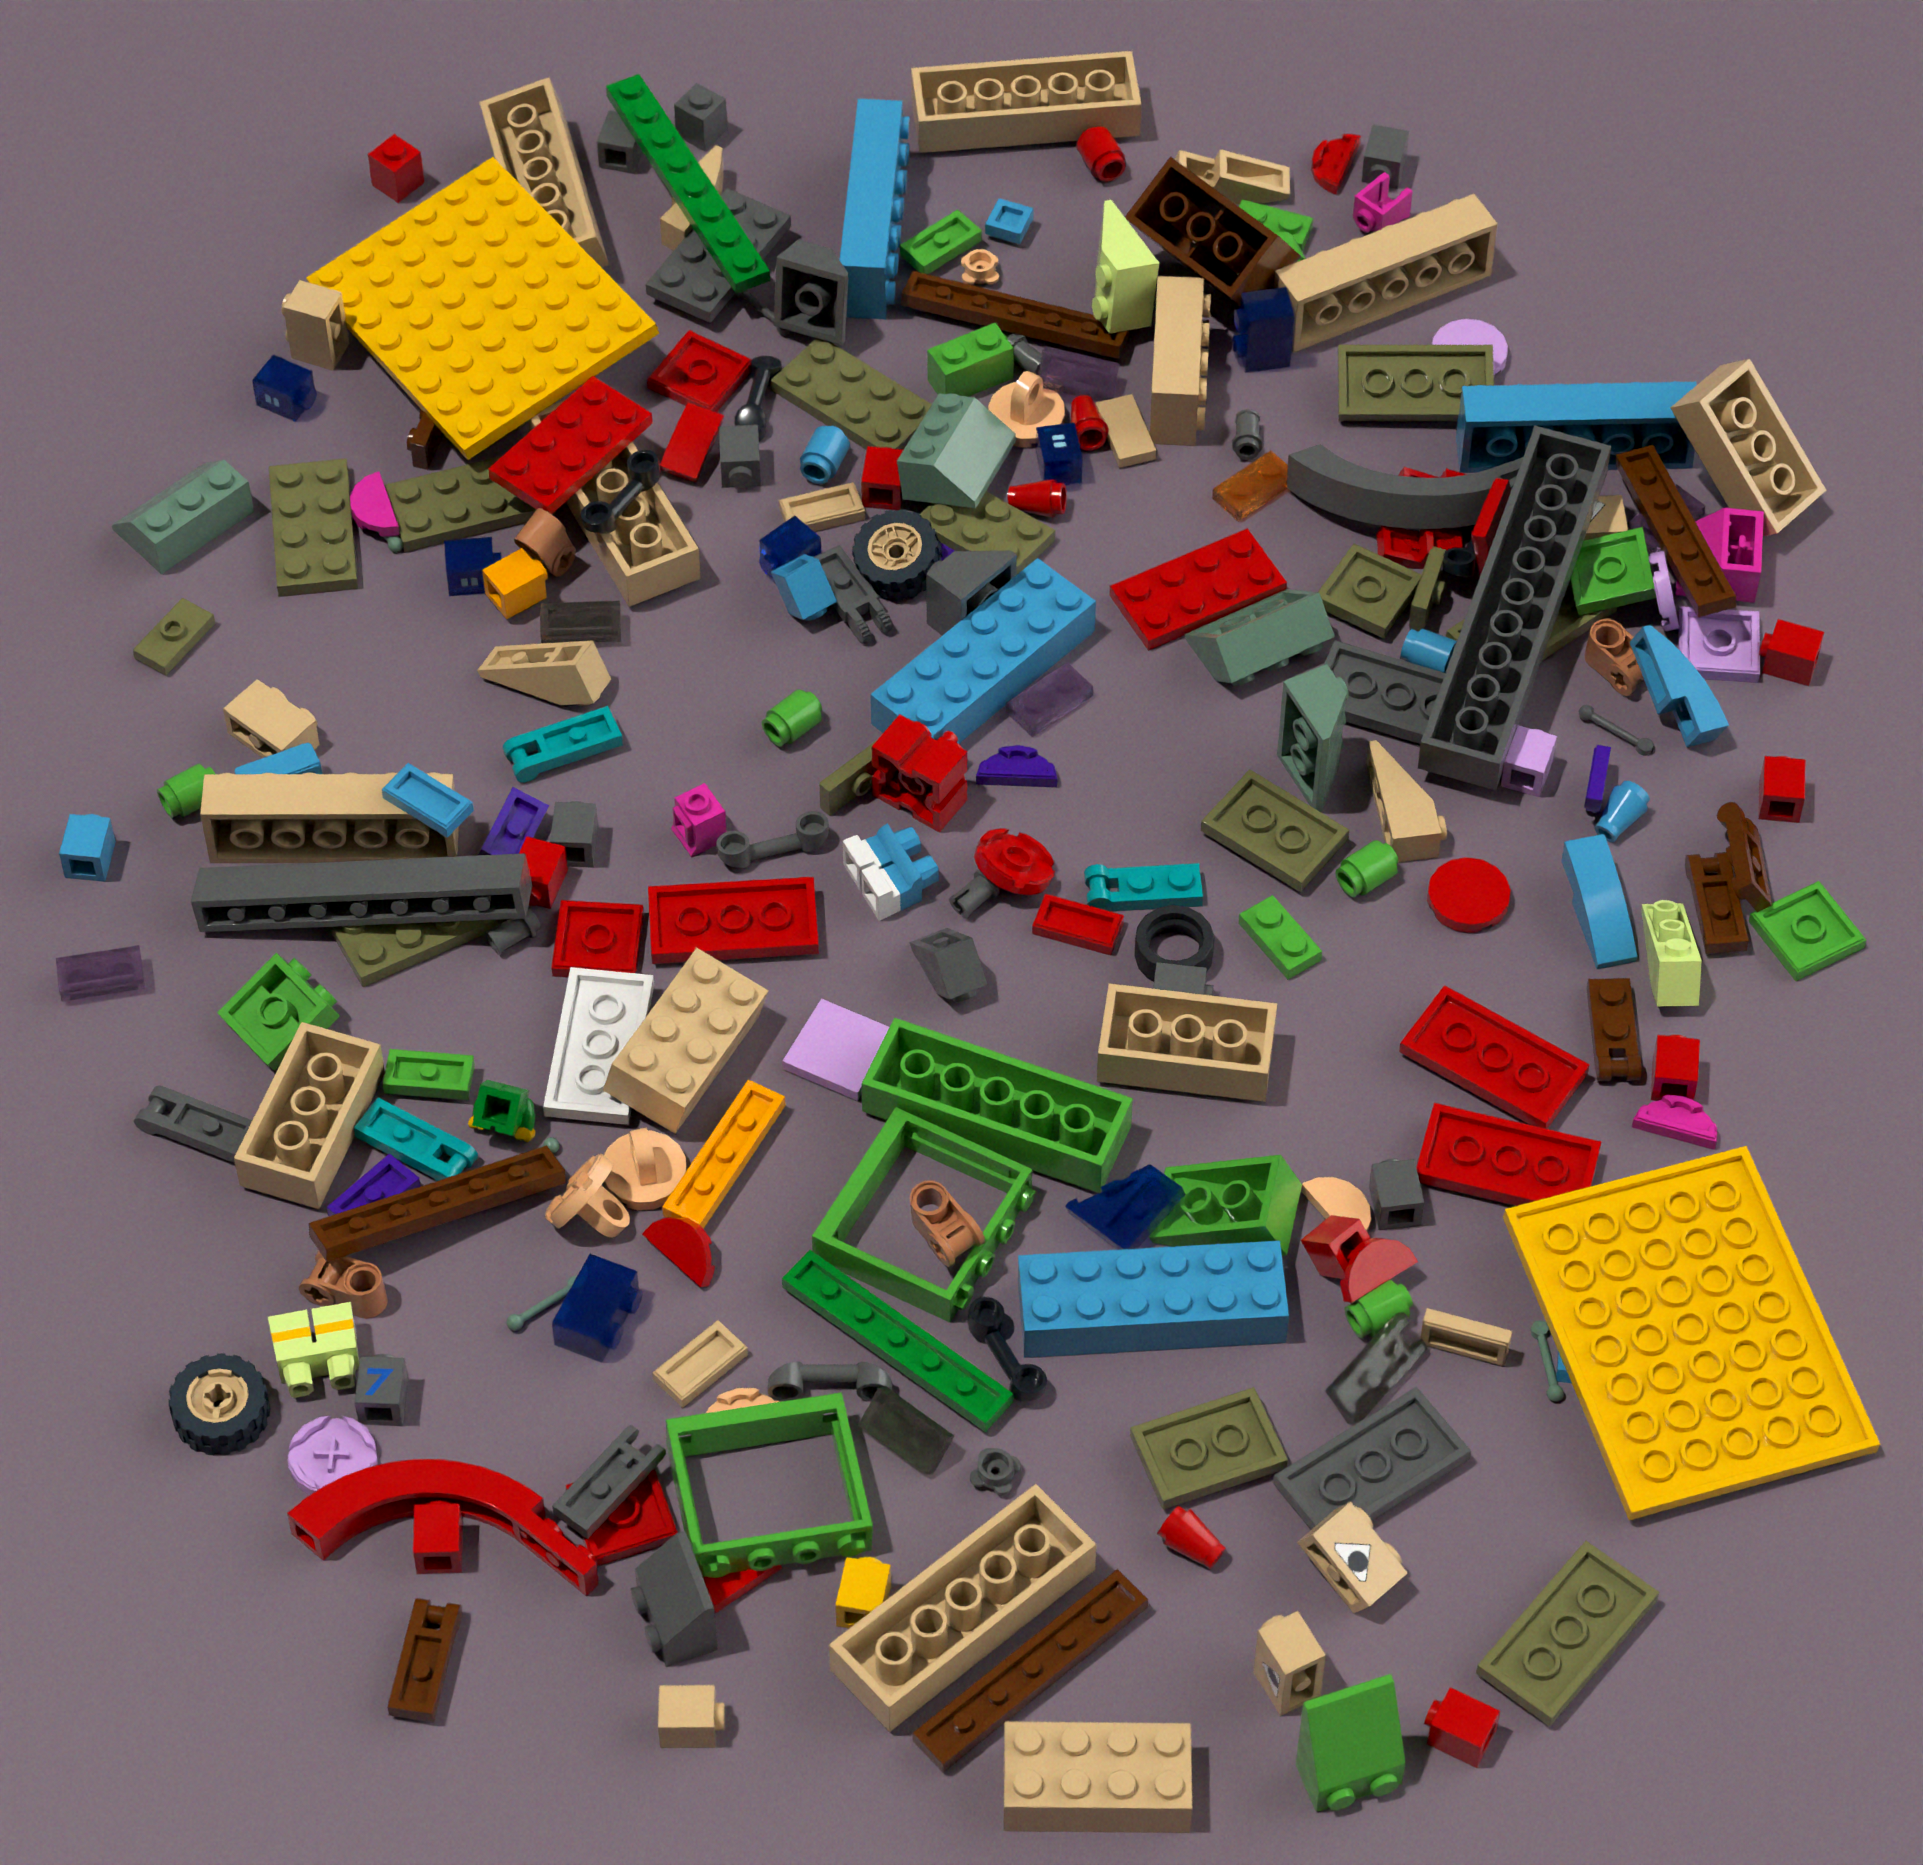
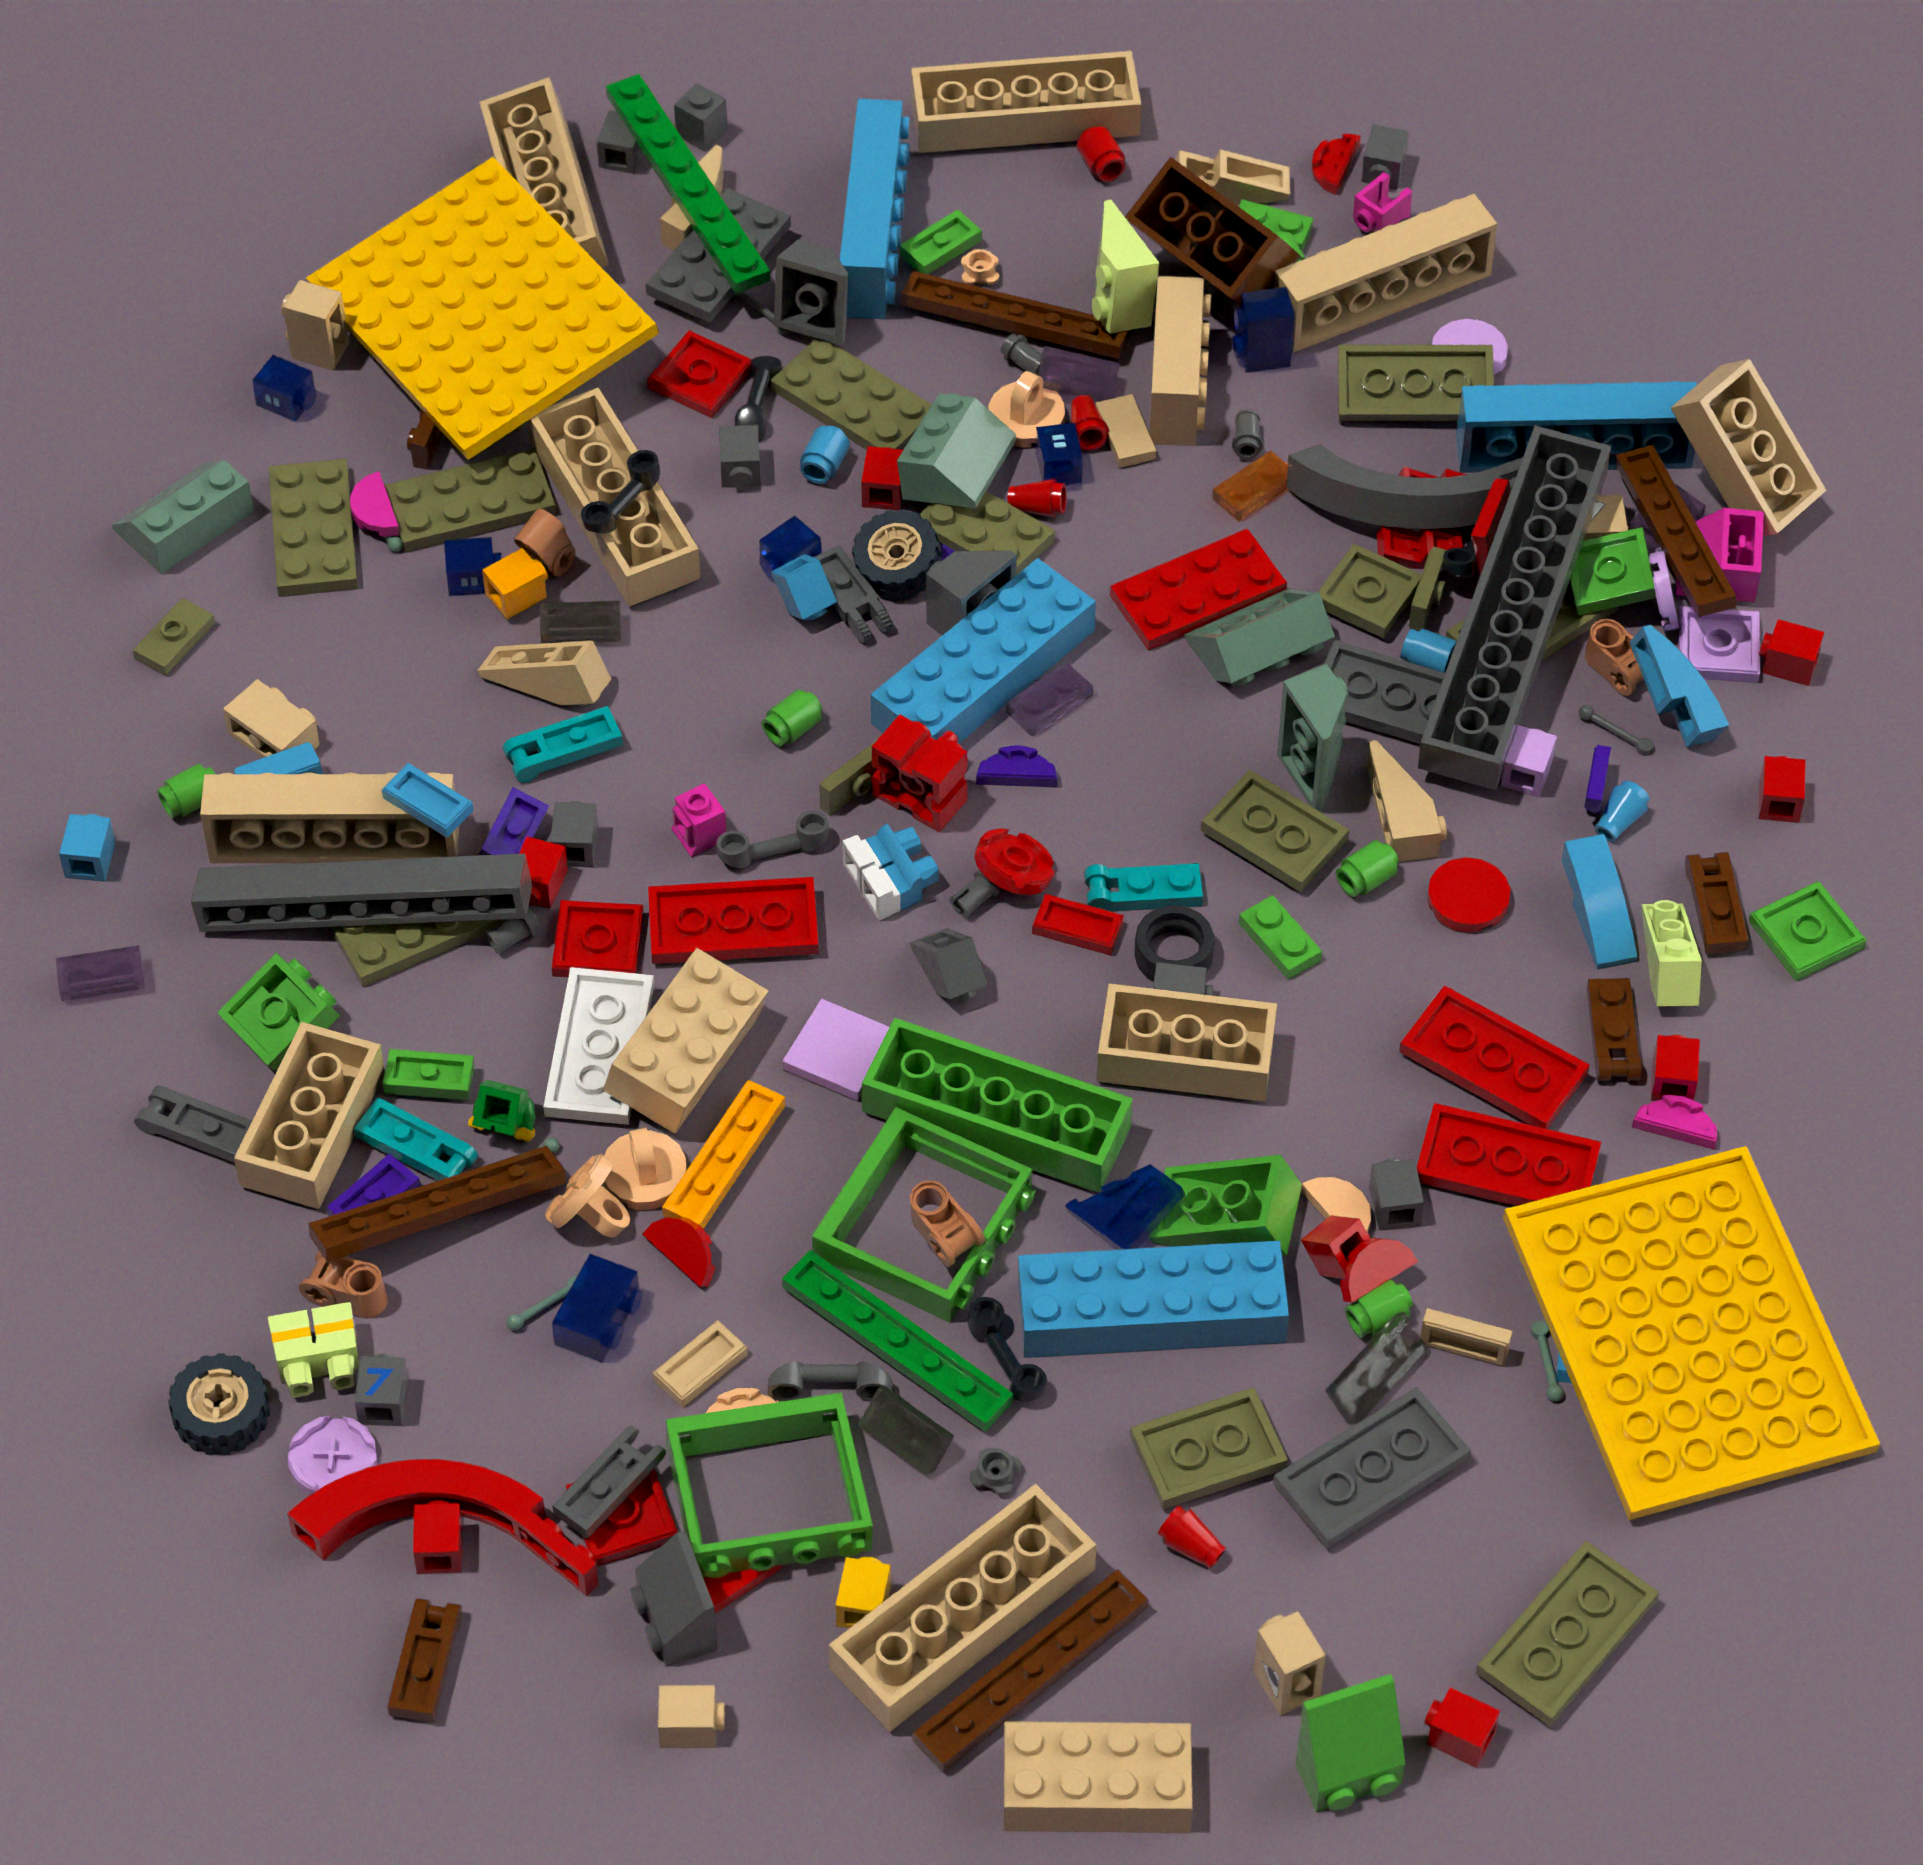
red brick [368,134,425,203] -> none
red plate [488,376,653,514] -> none
red slope [660,402,724,483] -> none
tan tile [779,482,865,538] -> none
bright green brick [927,322,1014,397] -> none
dark azure plate [985,198,1034,244] -> none
tan brick [1297,1502,1407,1613] -> none
reddish brown plate [1717,802,1772,912] -> none

